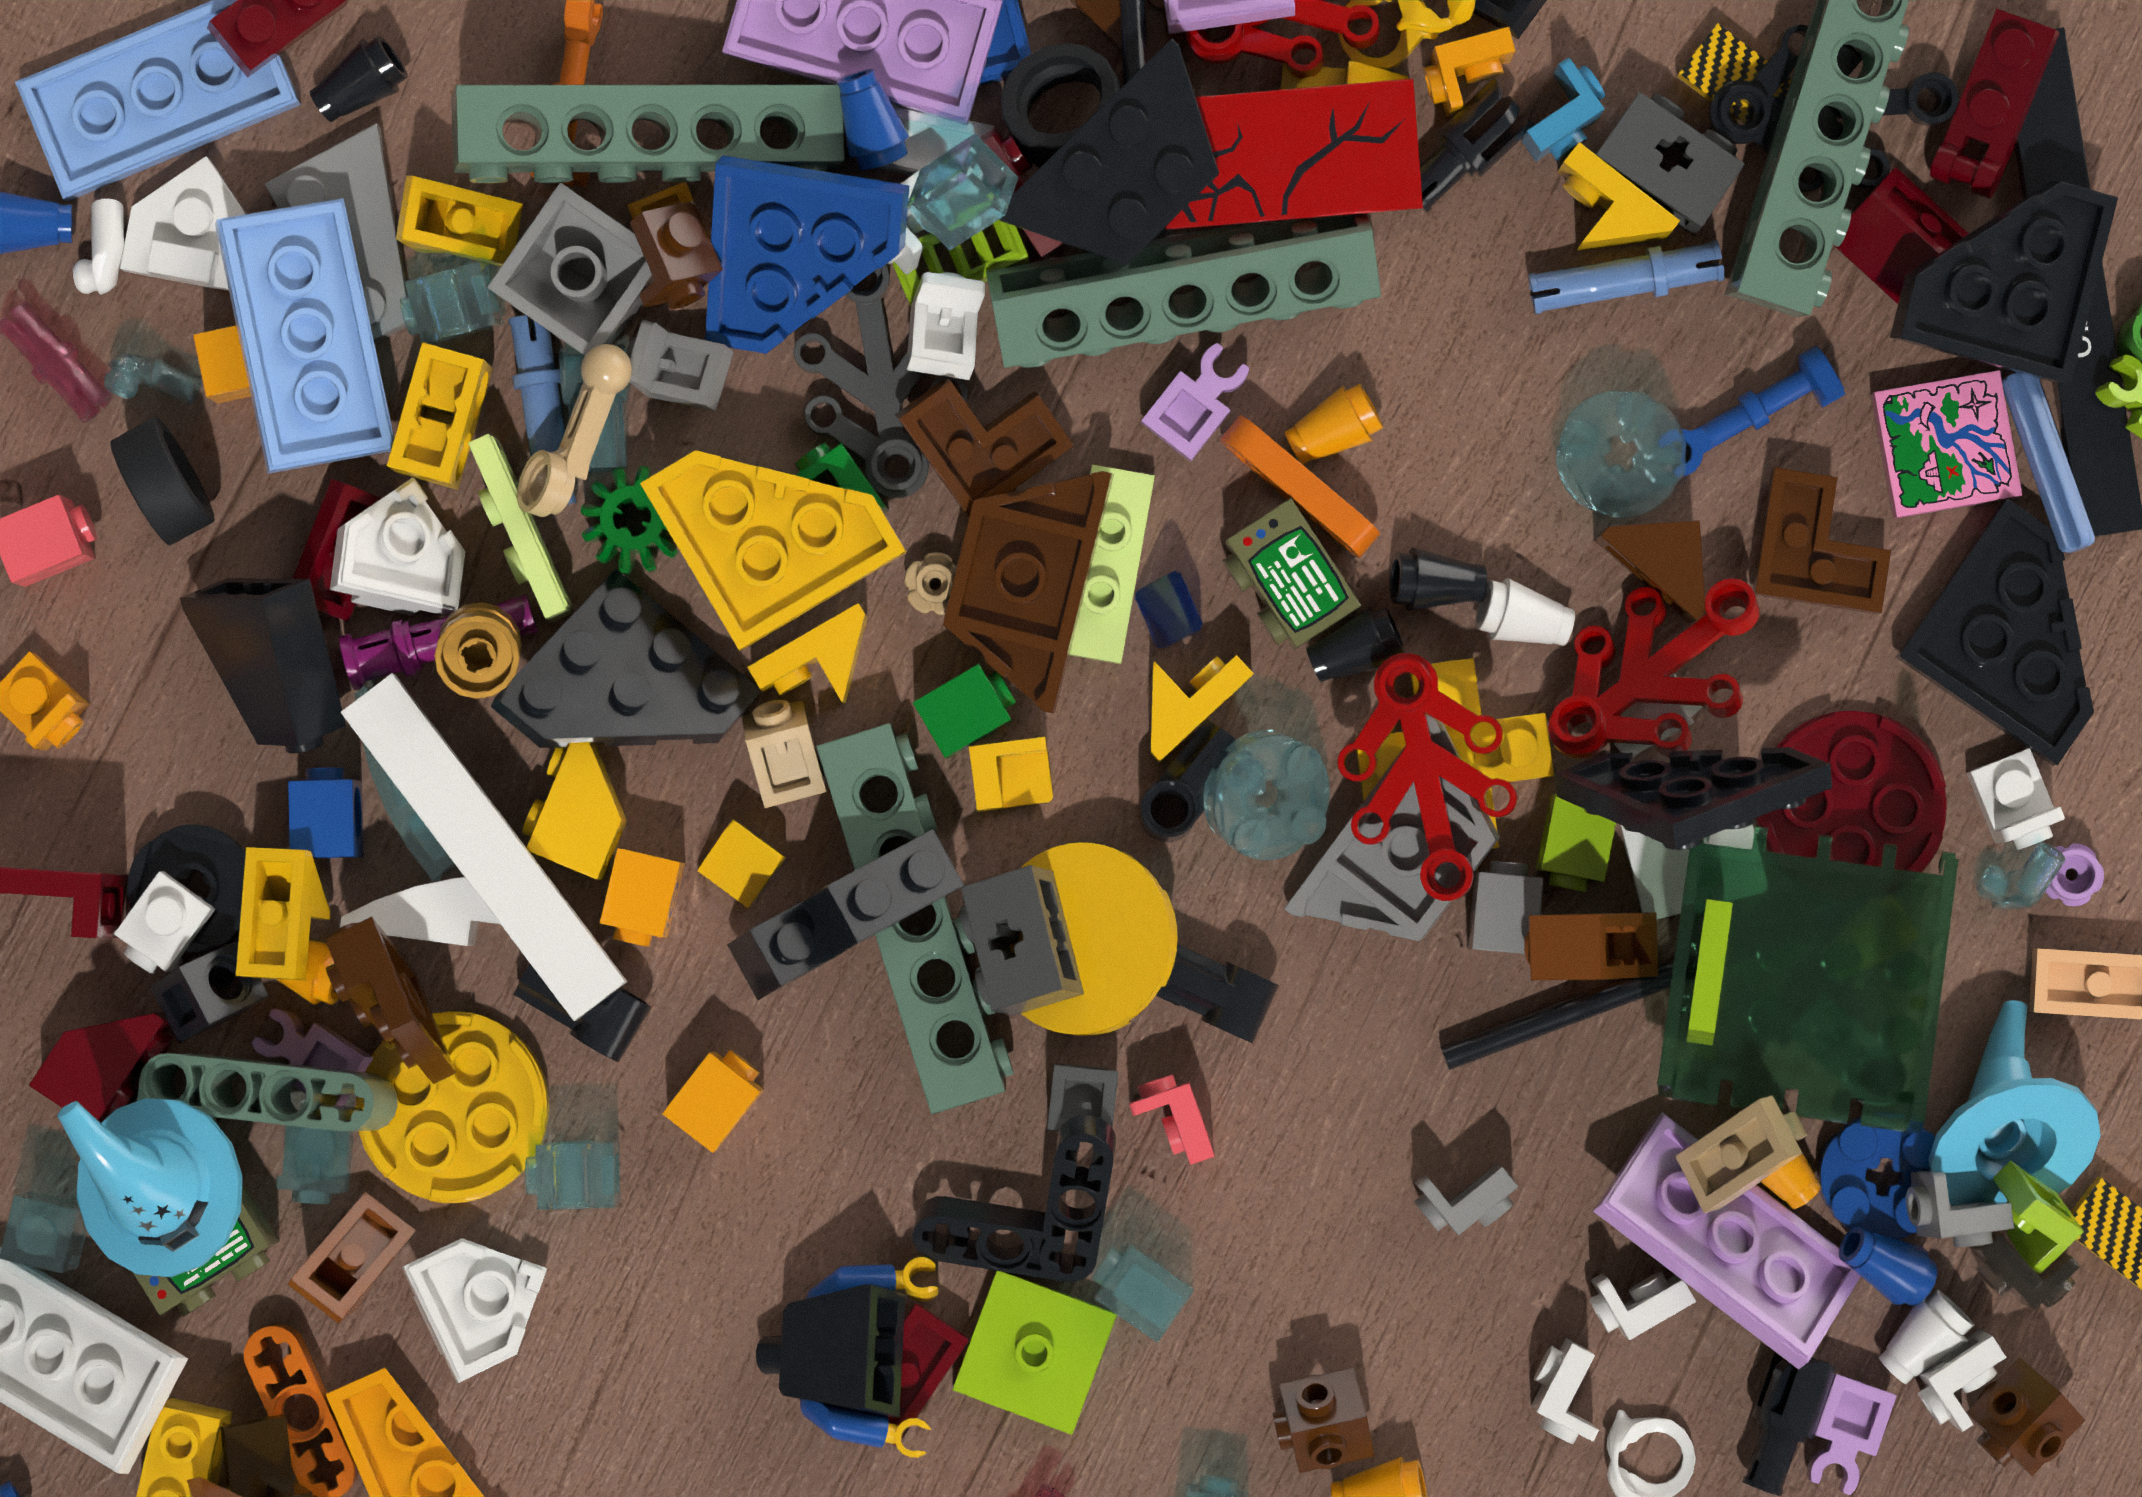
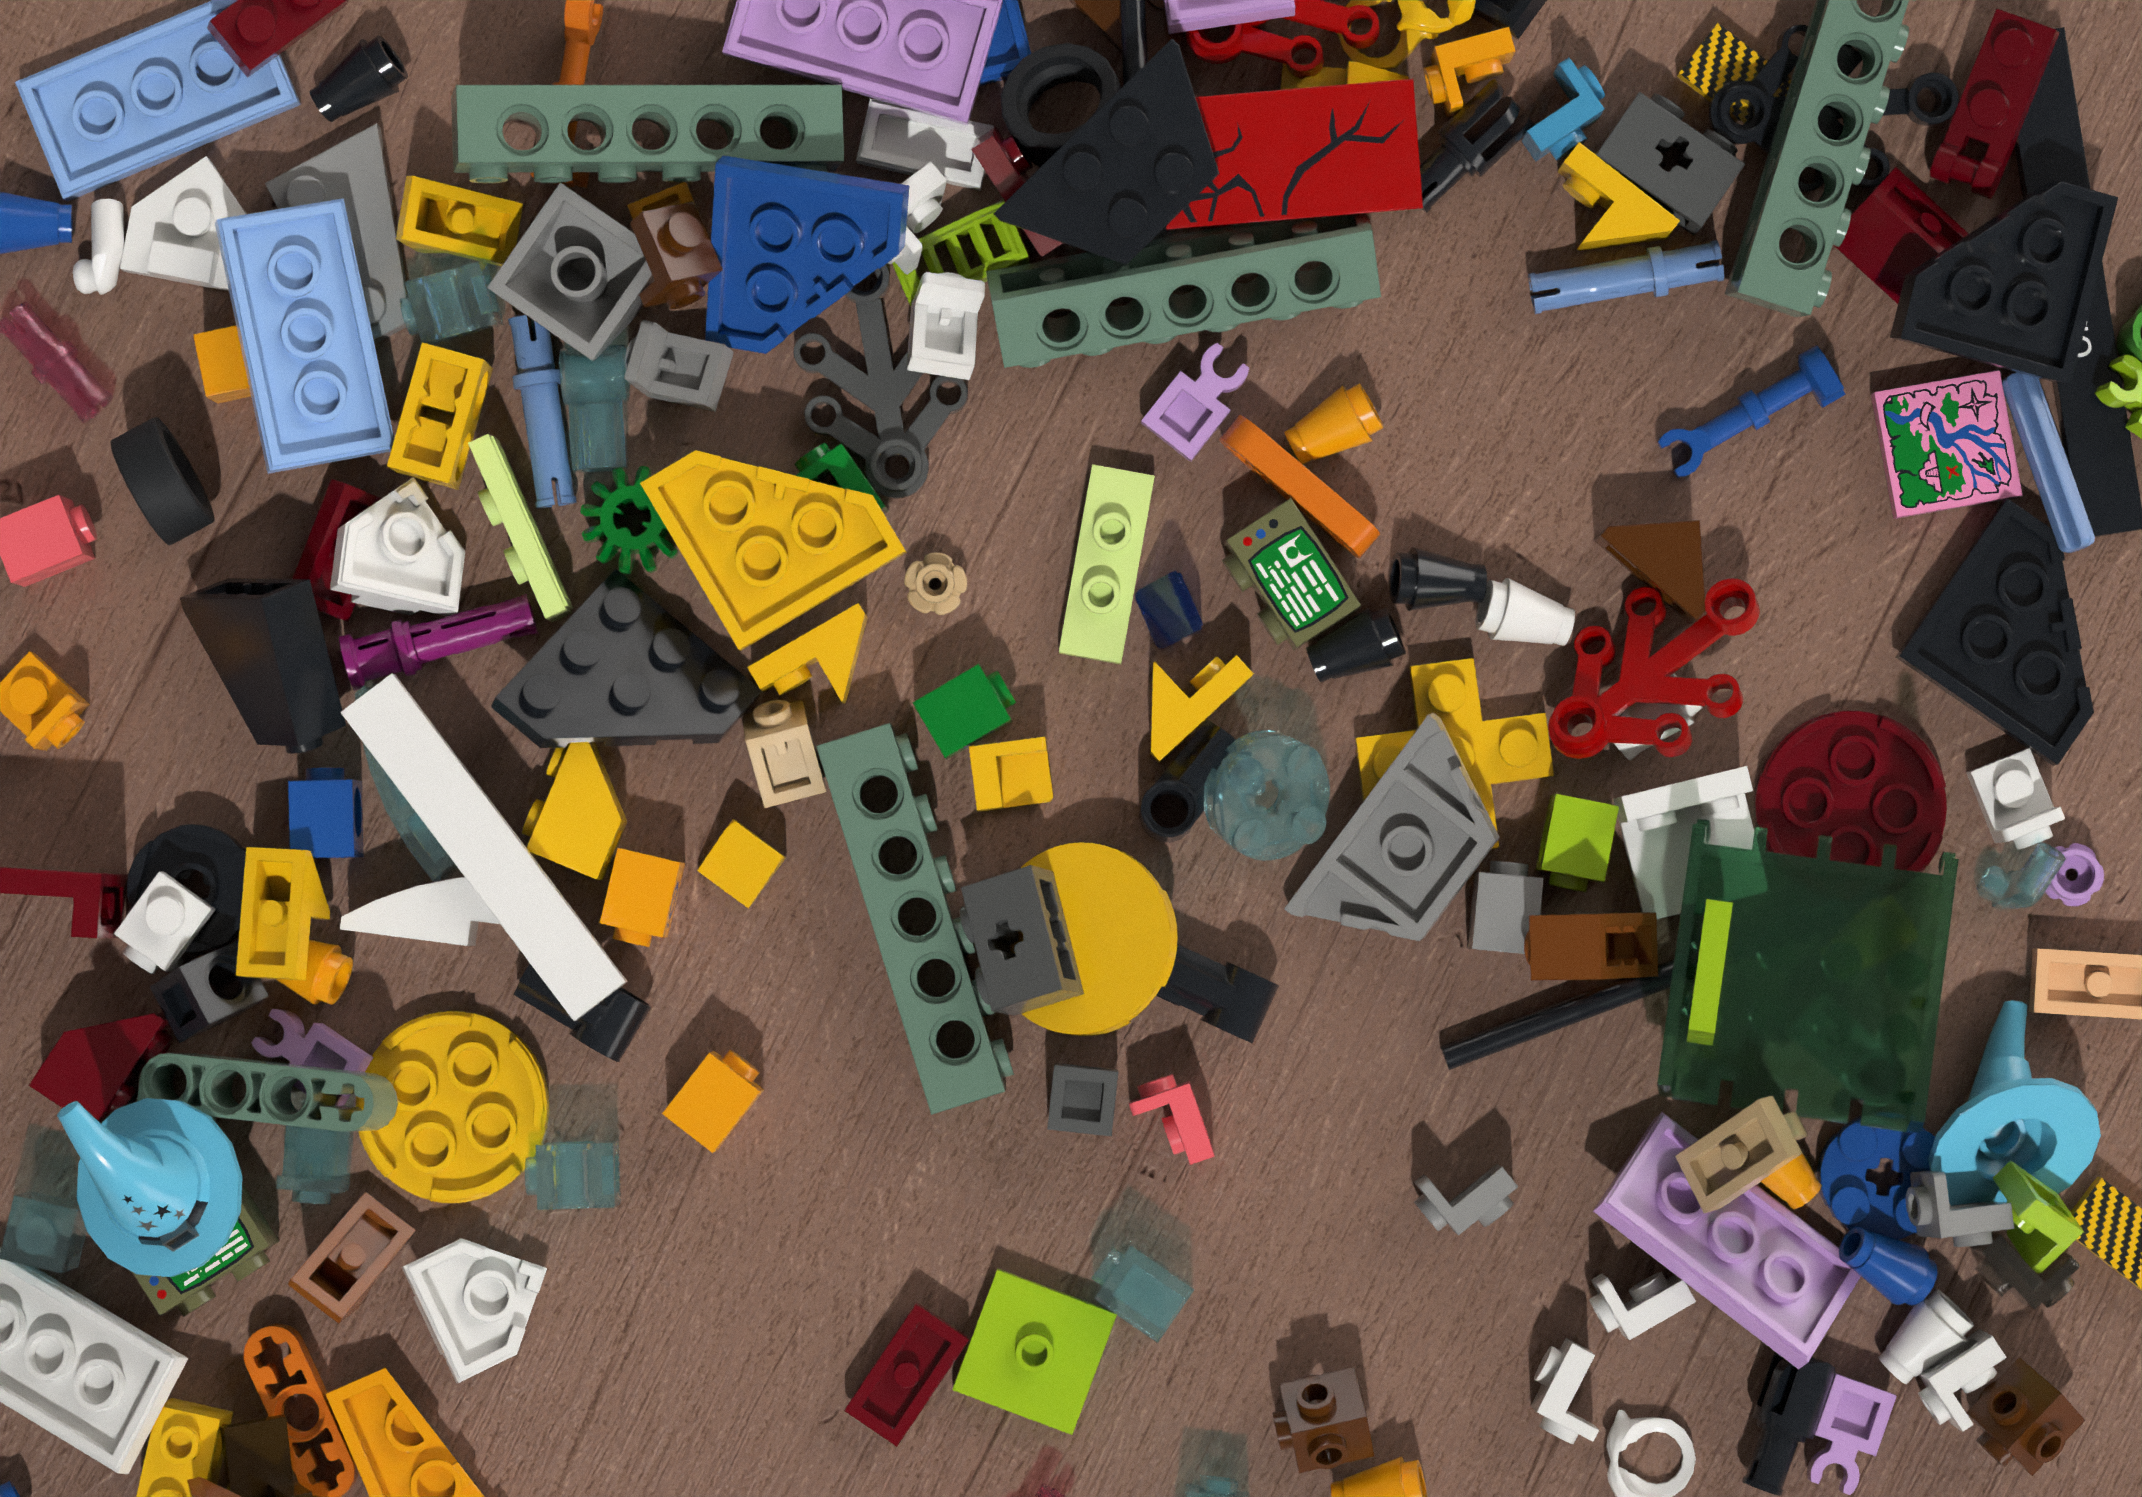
clear light blue arm [104,353,202,405] -> none
reddish brown plate [325,916,456,1084] -> none
pearl gold wheel [434,602,522,699] -> none
tan piece [517,344,632,517] -> none
black arch [727,829,964,1001] -> none
black torso [756,1257,939,1458] -> none
blue cone [837,69,909,170] -> none
reddish brown plate [895,377,1074,518] -> none
clear light blue brick [906,134,1018,250] -> none
black beam [912,1115,1116,1282] -> none
reddish brown wing [943,471,1114,714] -> none
red plant [1337,653,1518,901] -> none
black plate [1554,747,1832,850] -> none
clear light blue plate [1556,390,1686,518] -> none
reddish brown plate [1753,467,1891,615] -> none

